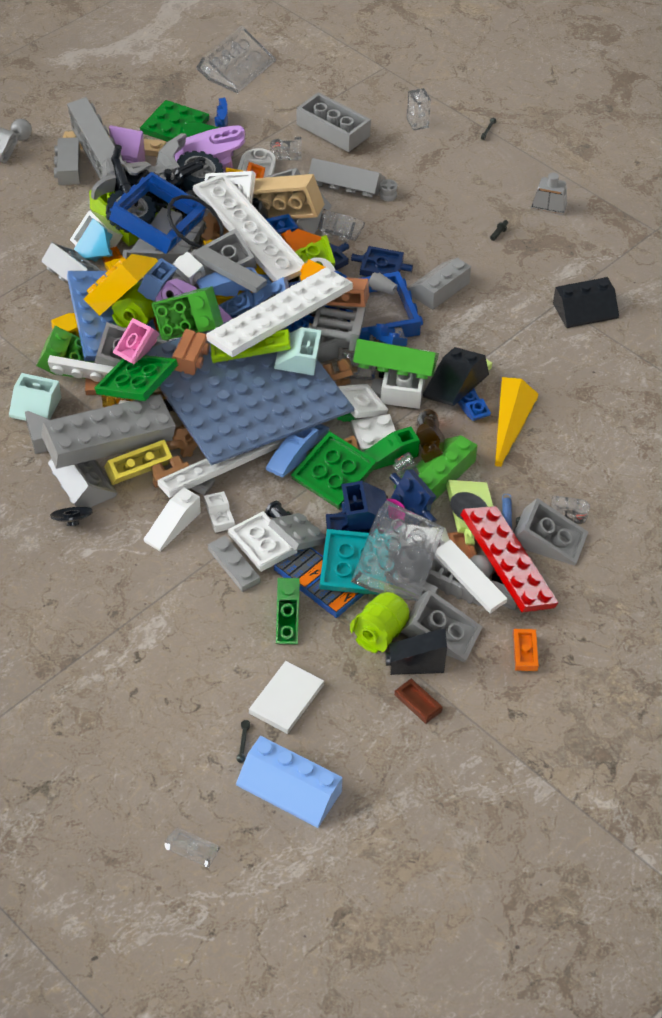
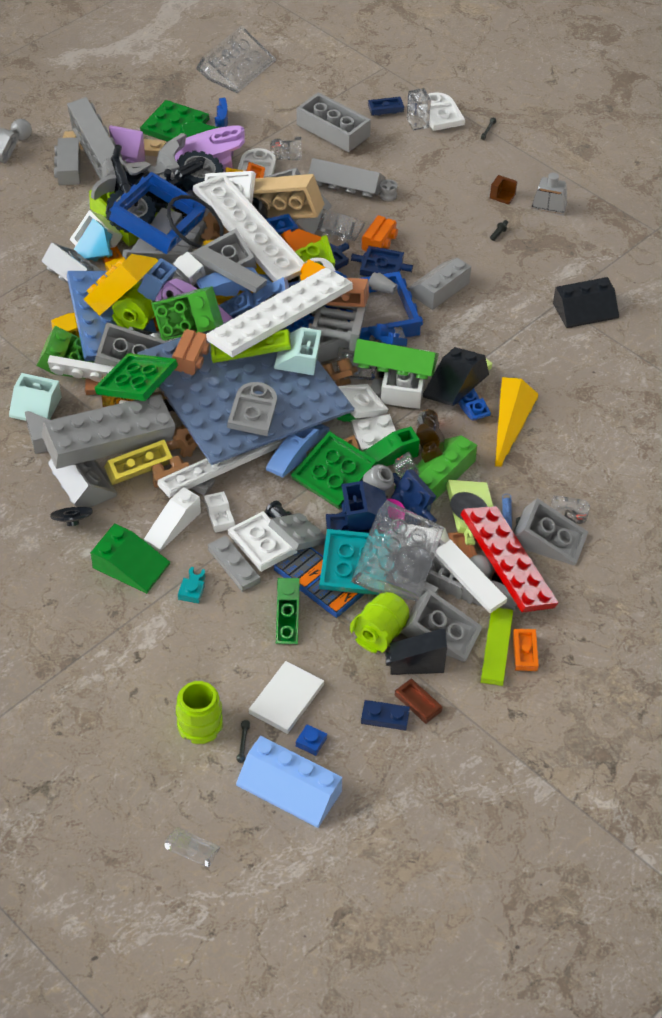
bright pink slope [113,318,160,364] -> none
none -> green slope [90,523,170,594]
none -> lime piece [176,681,223,744]
none -> teal plate [178,567,205,604]
none -> light grey plate [227,382,277,436]
none -> blue plate [296,724,327,756]
none -> dark blue plate [361,700,410,731]
none -> orange brick [362,215,398,251]
none -> light grey head [363,464,394,491]
none -> dark blue plate [368,96,404,116]
none -> white plate [420,93,465,131]
none -> lime tile [480,608,513,686]
none -> reddish brown panel [490,175,517,204]

